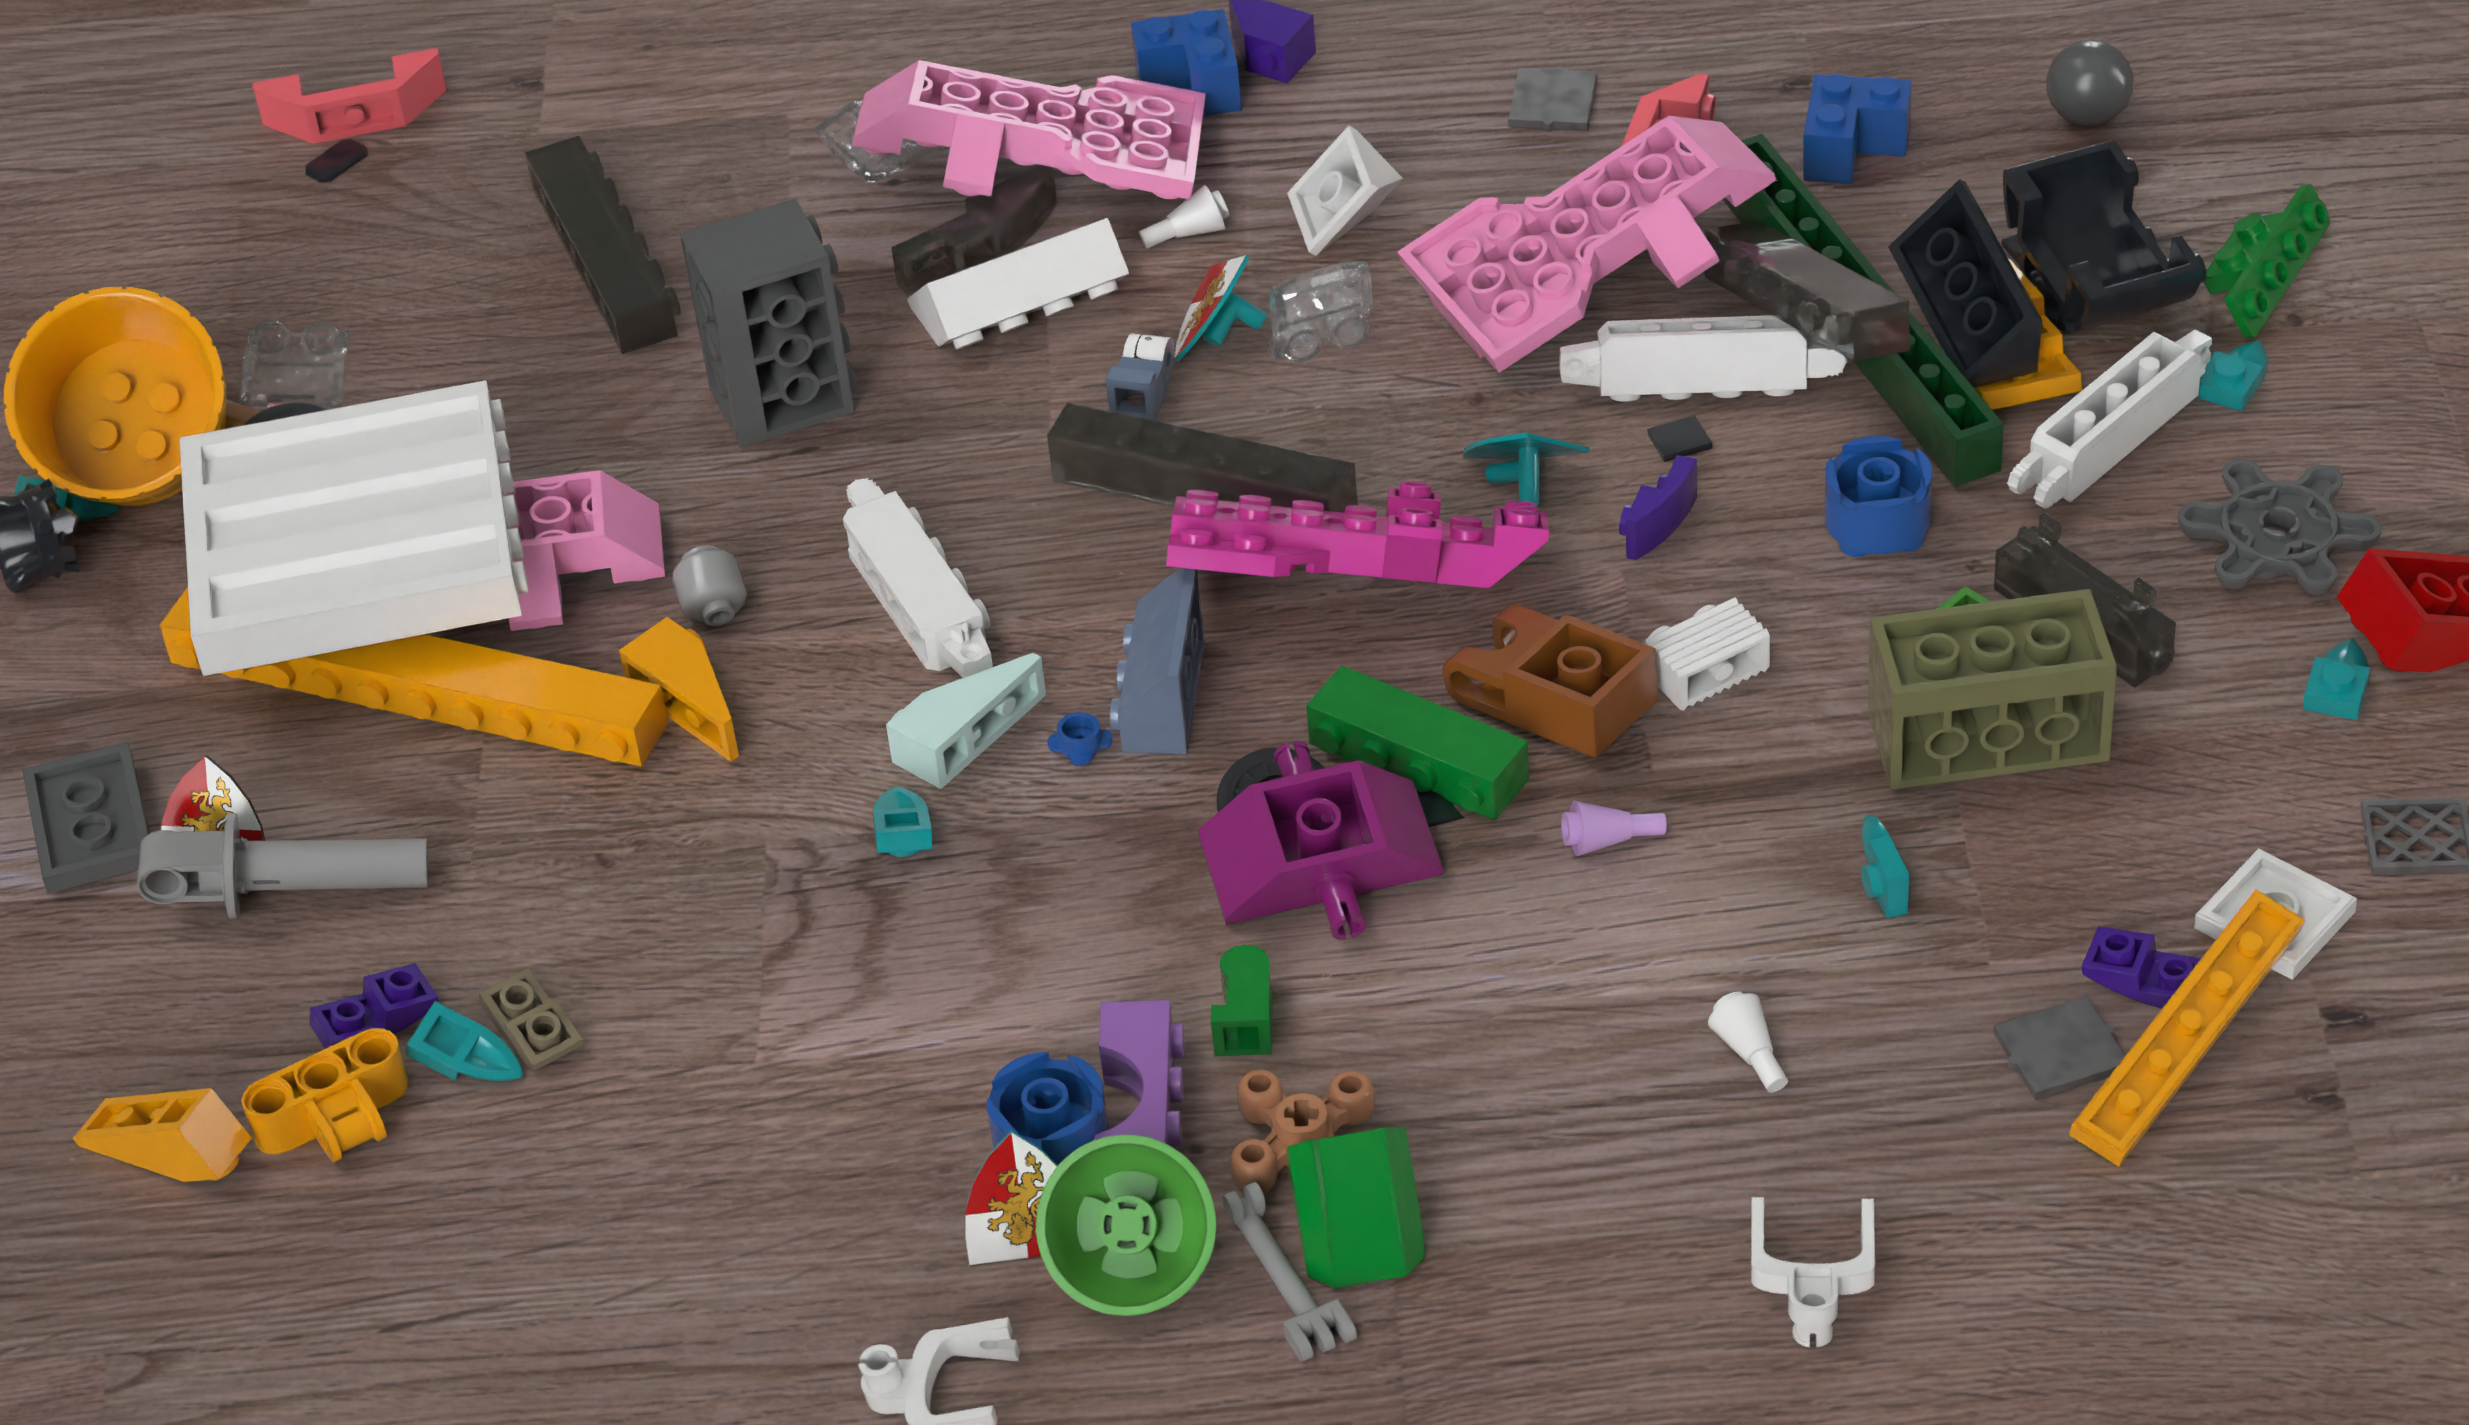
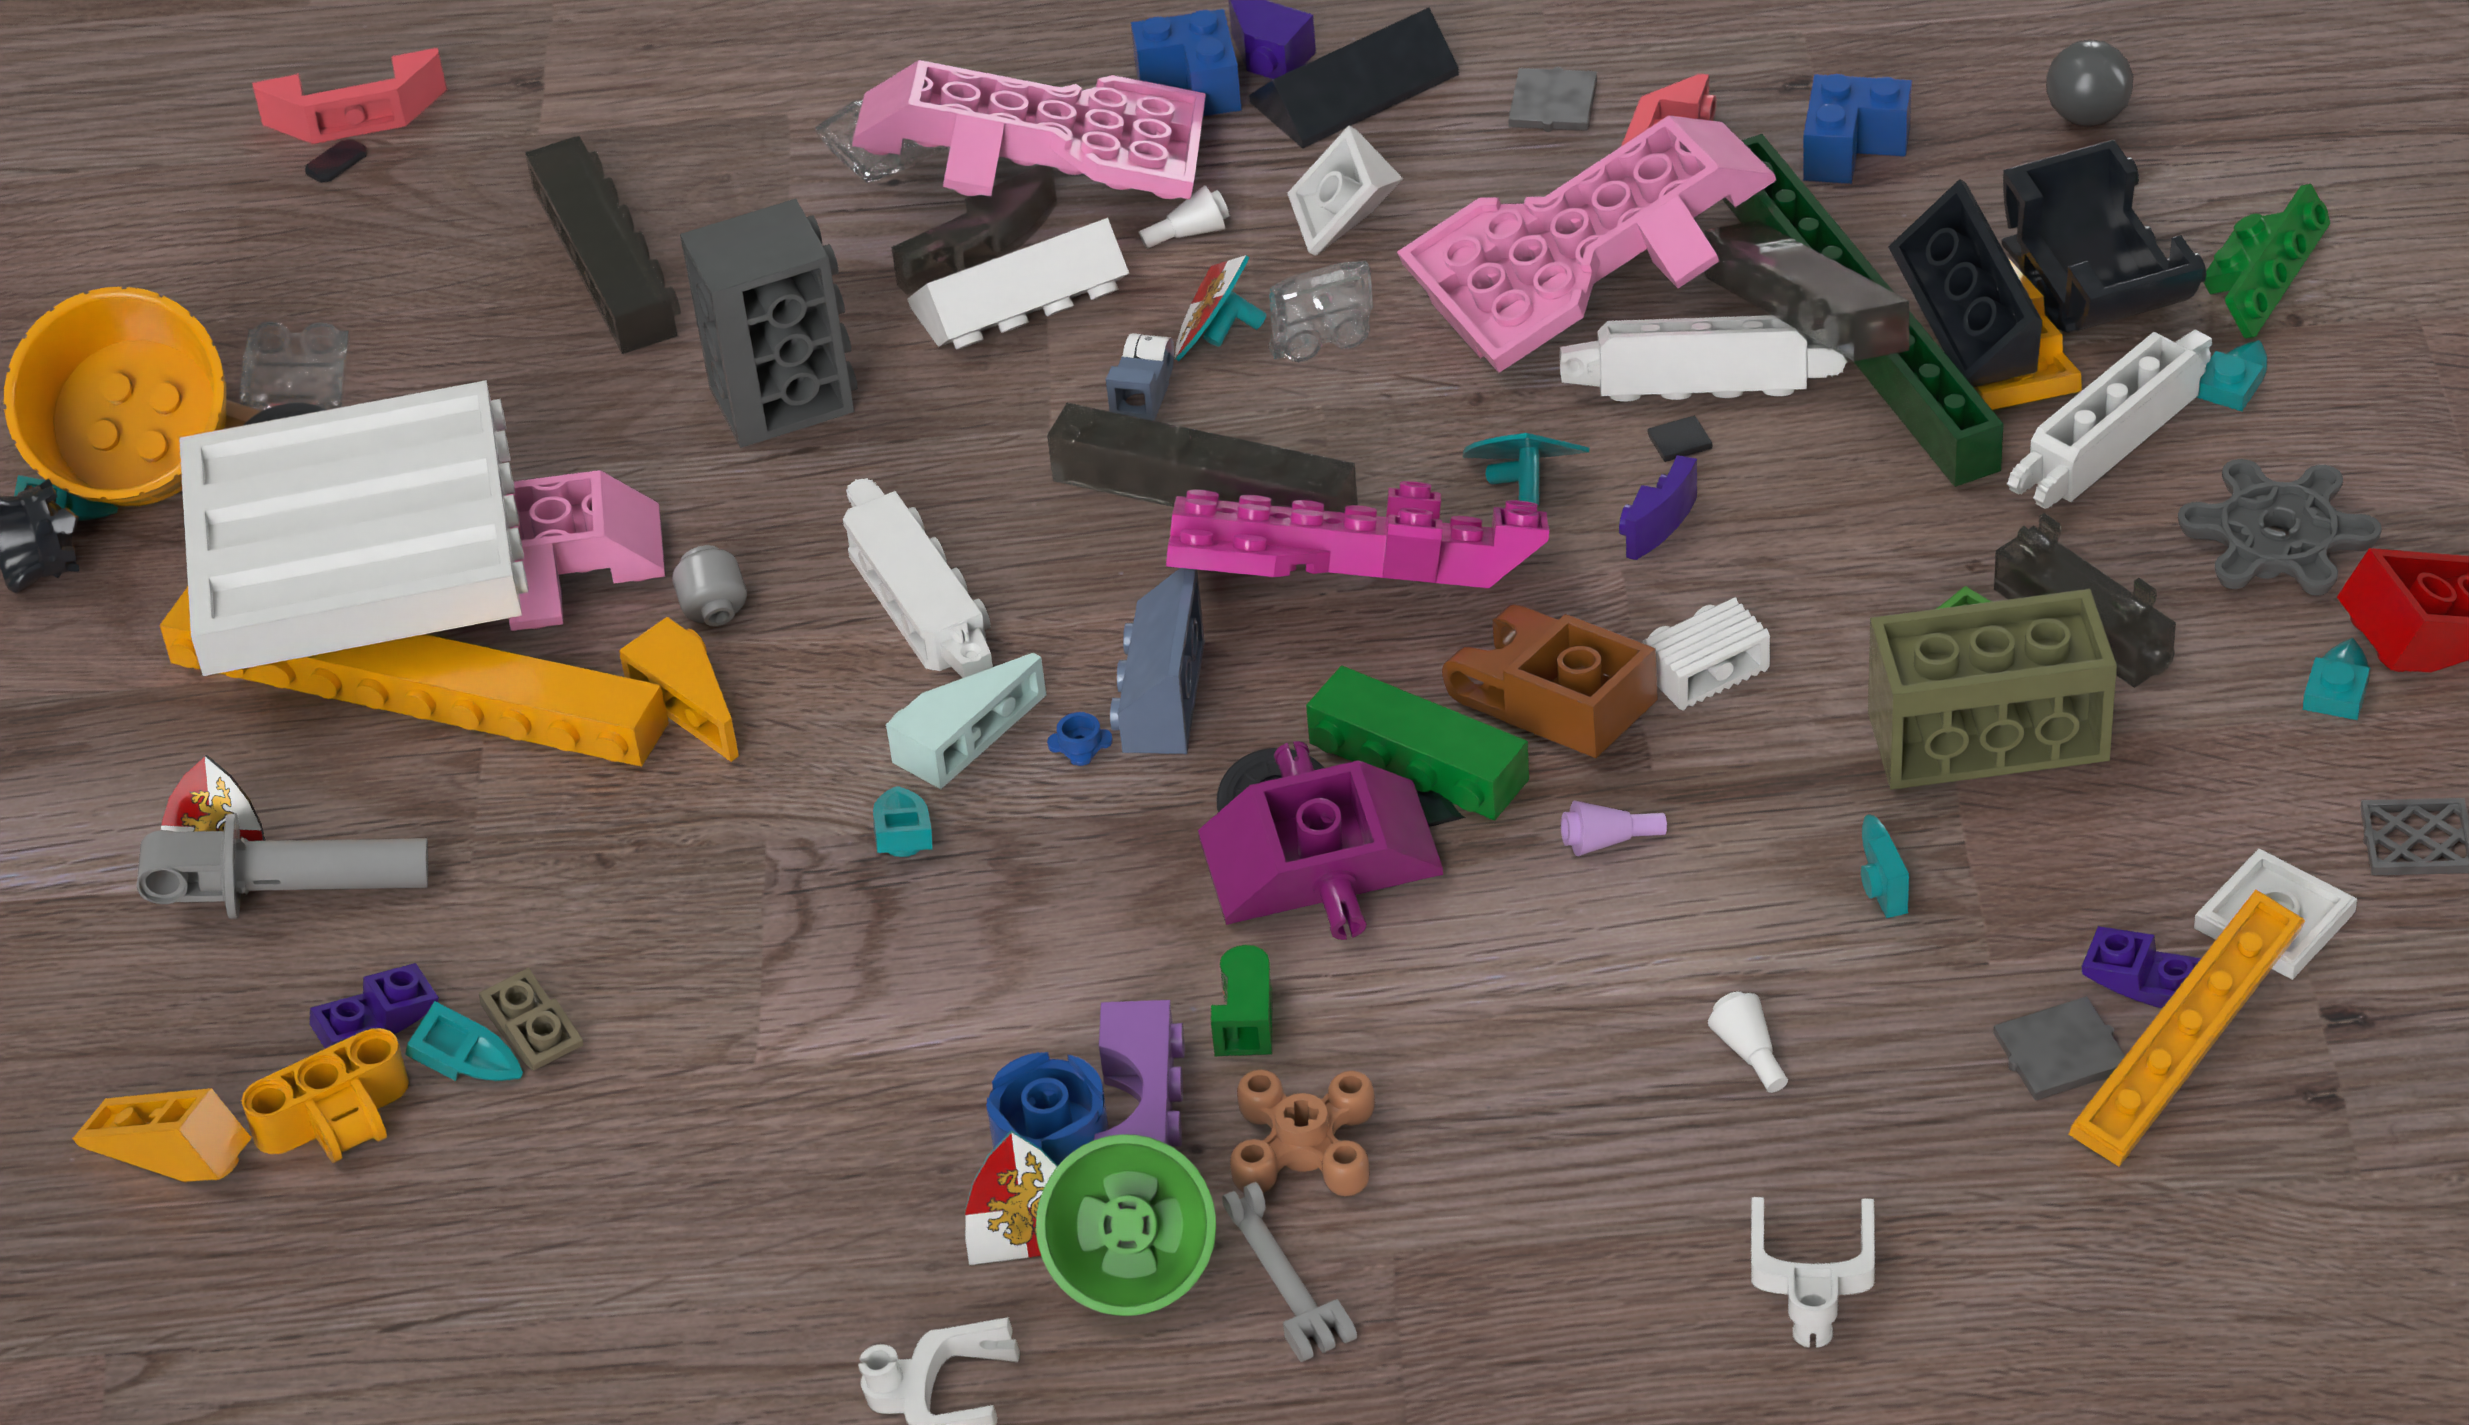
dark grey plate [22,742,149,893] -> none
green slope [1285,1127,1426,1288] -> none
blue brick [1825,436,1932,557] -> none
none -> black slope [1249,7,1459,149]

